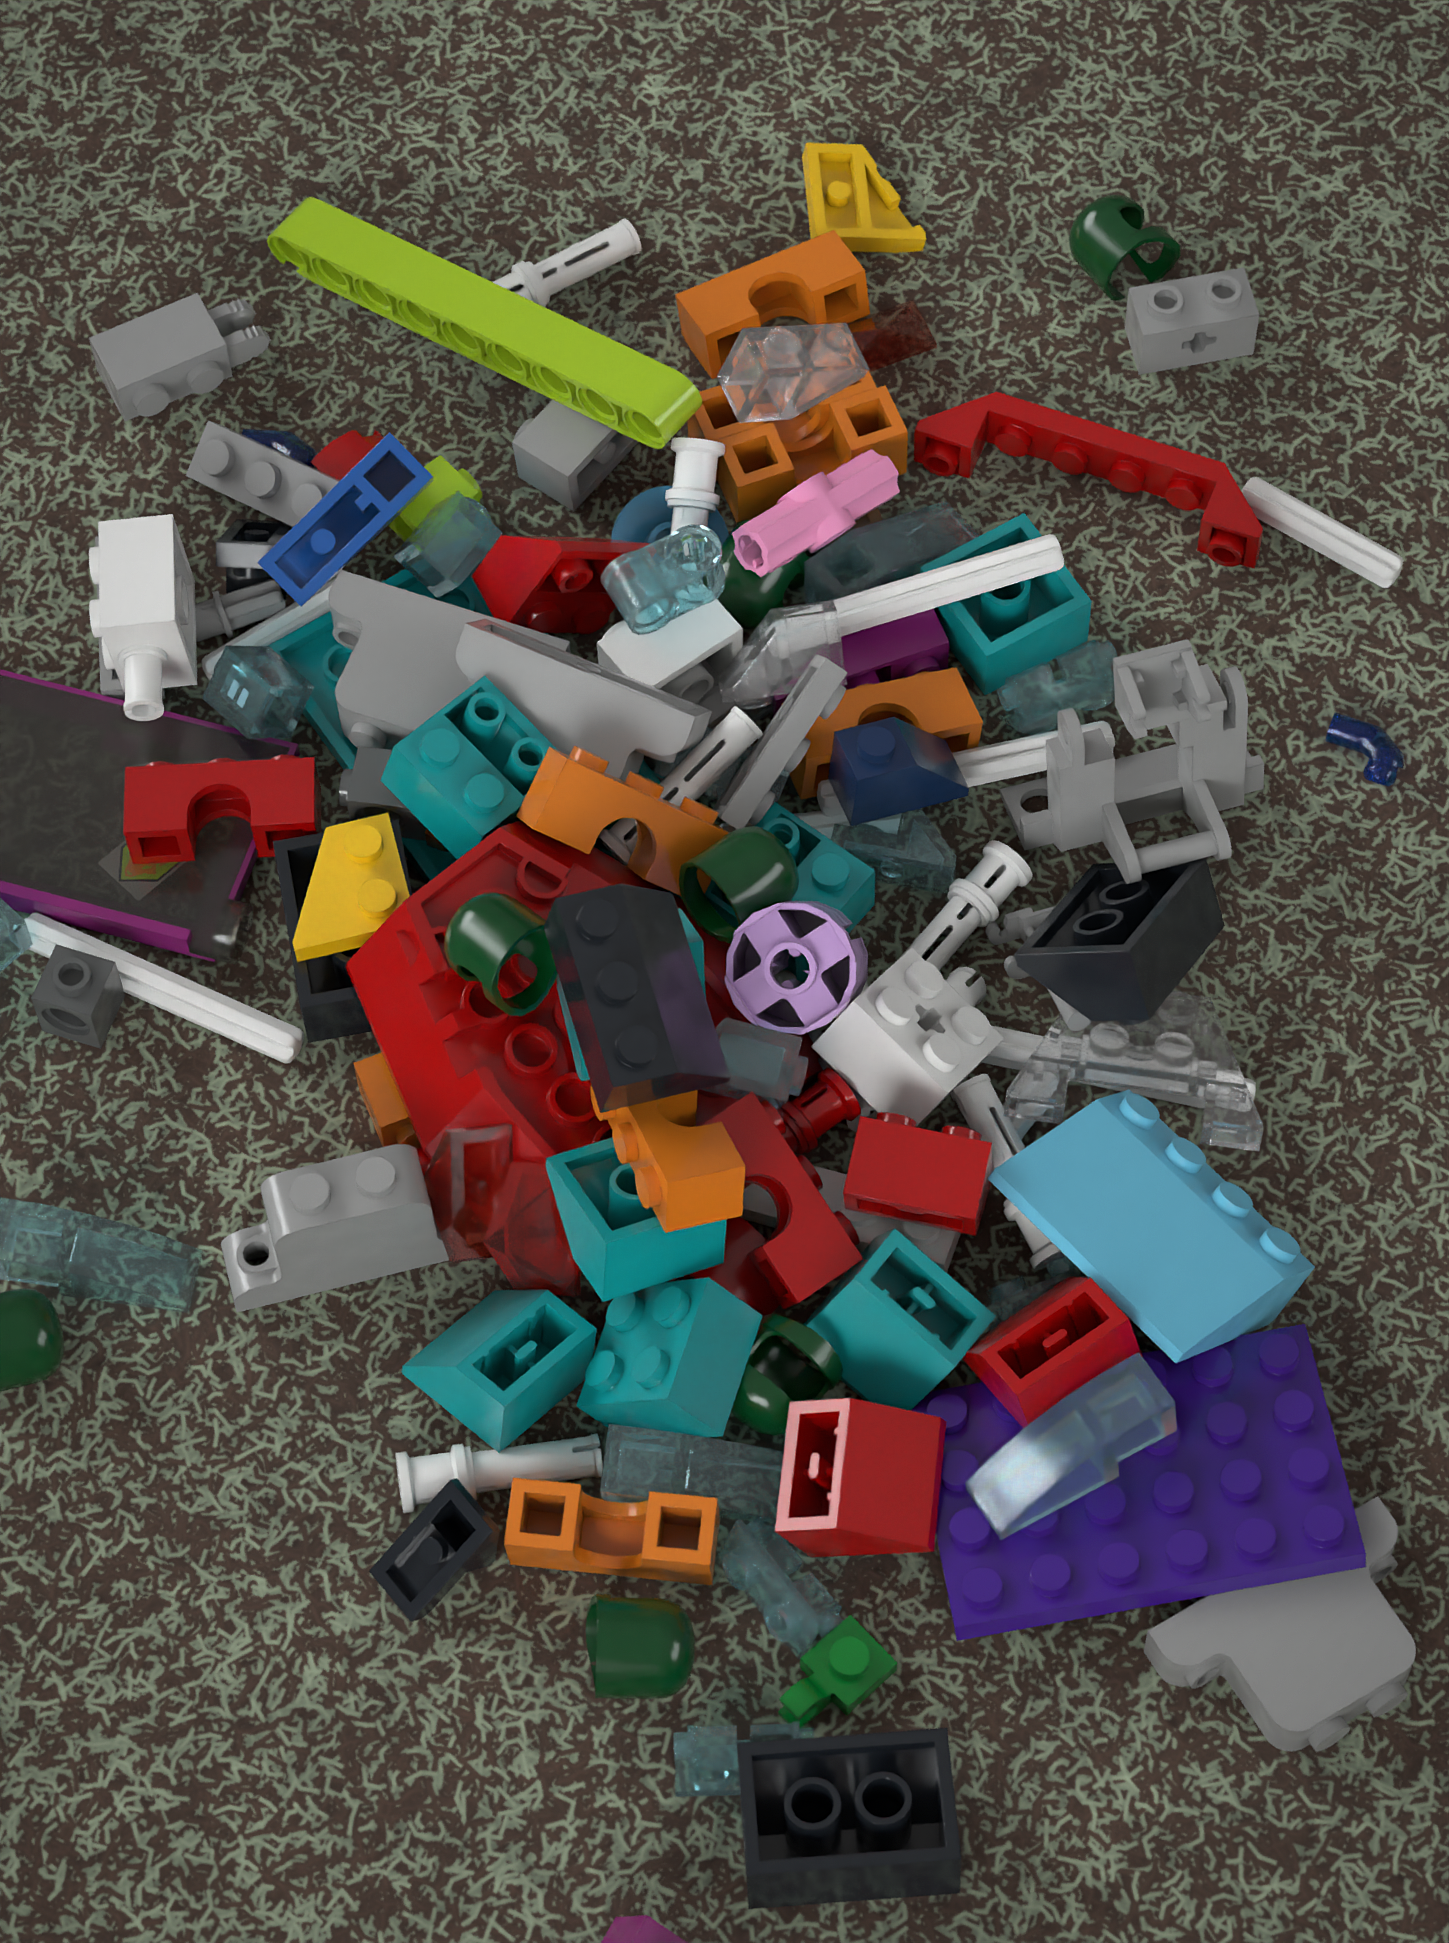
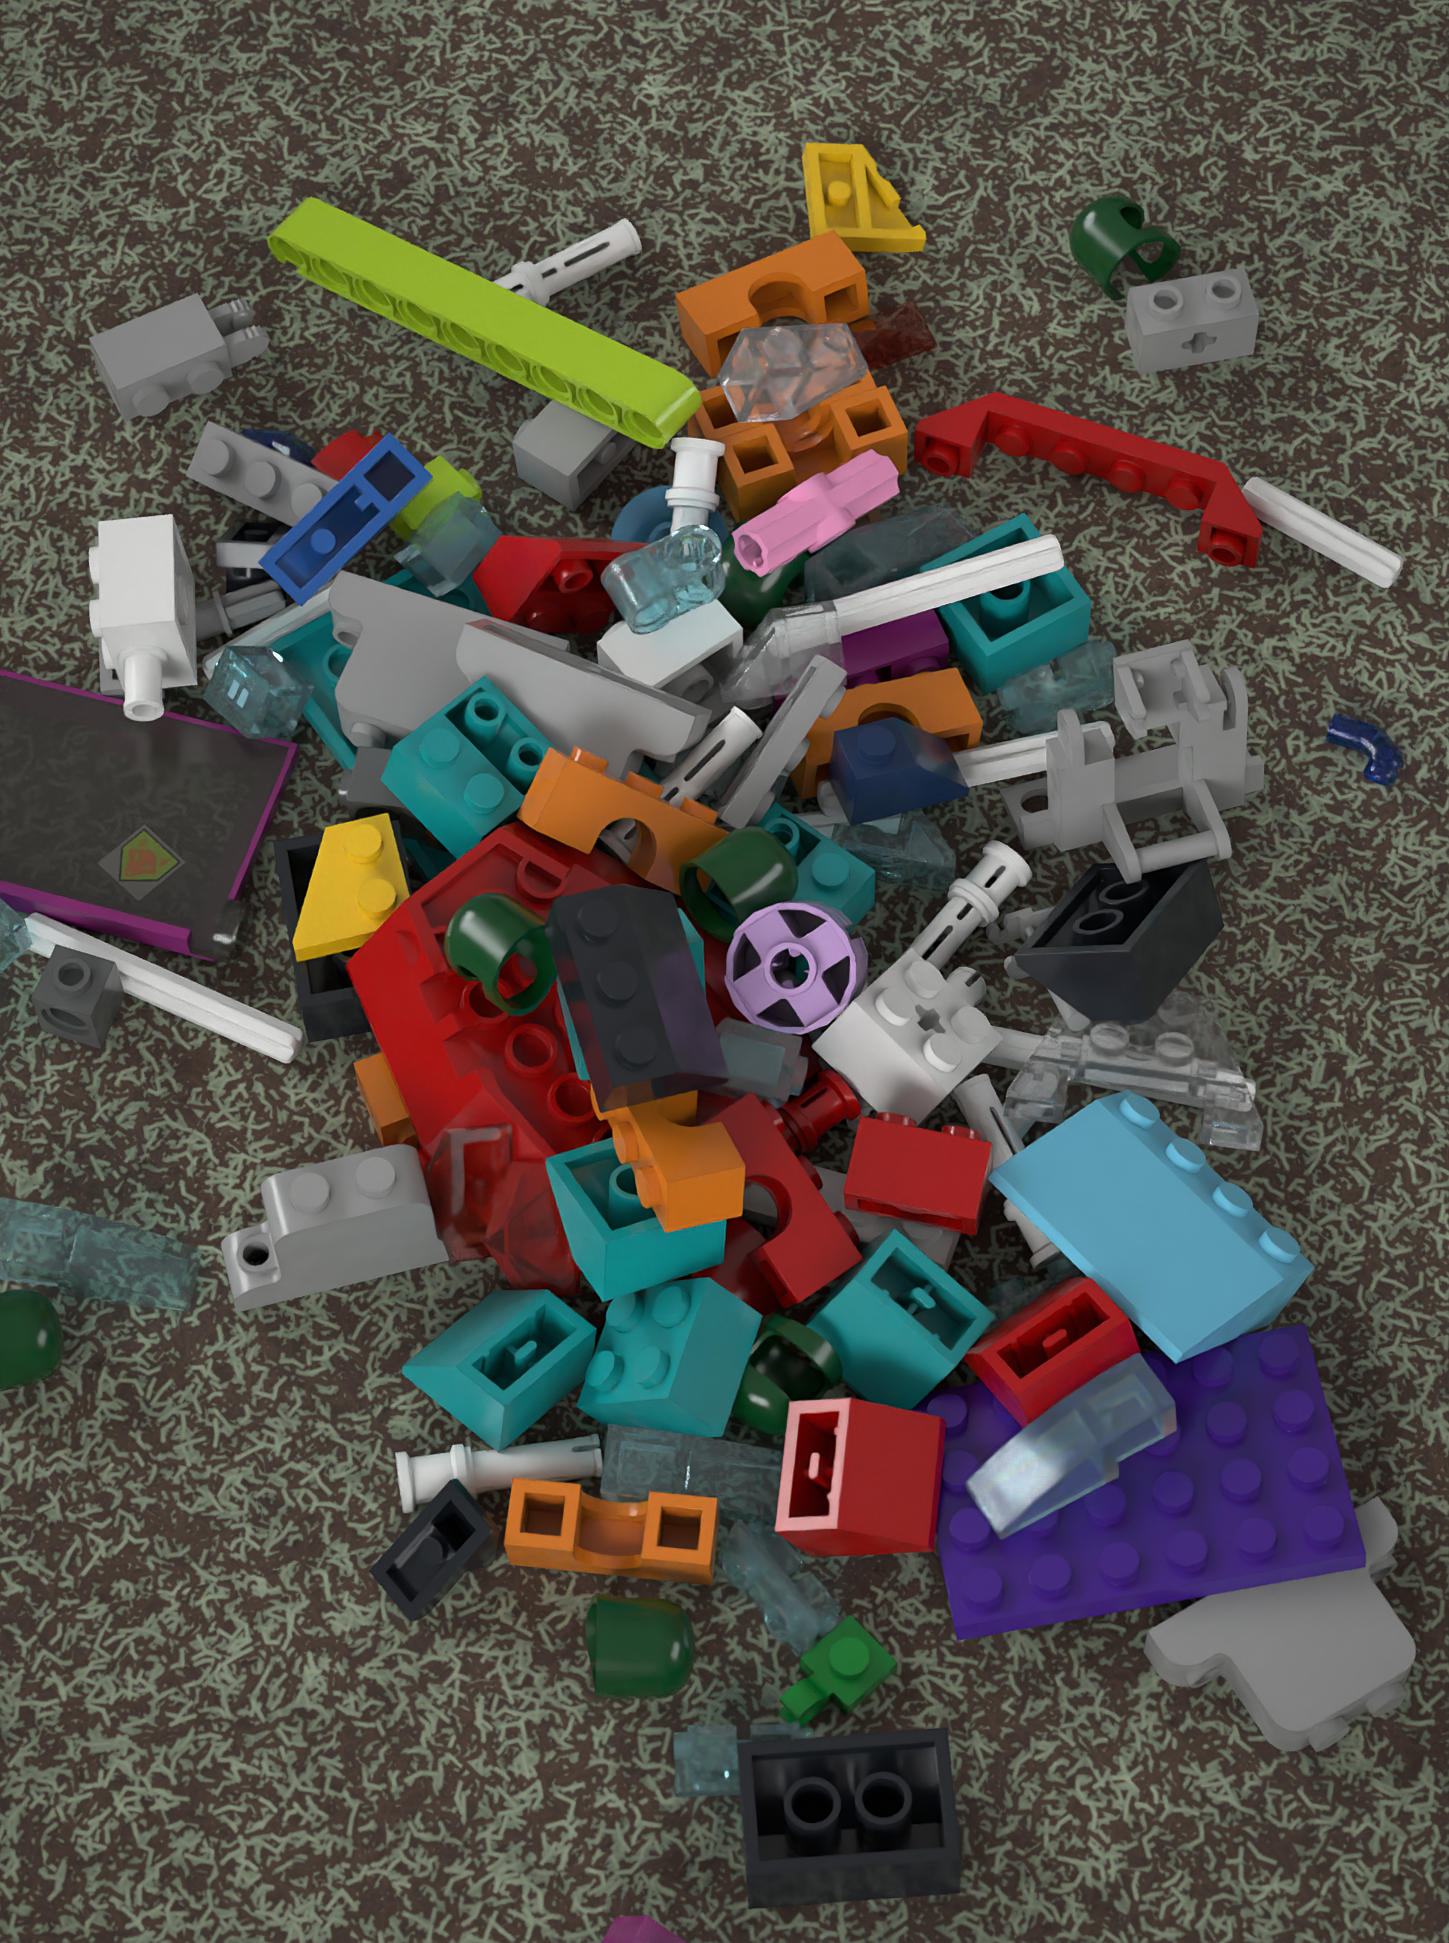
red arch [123,755,321,864] -> none

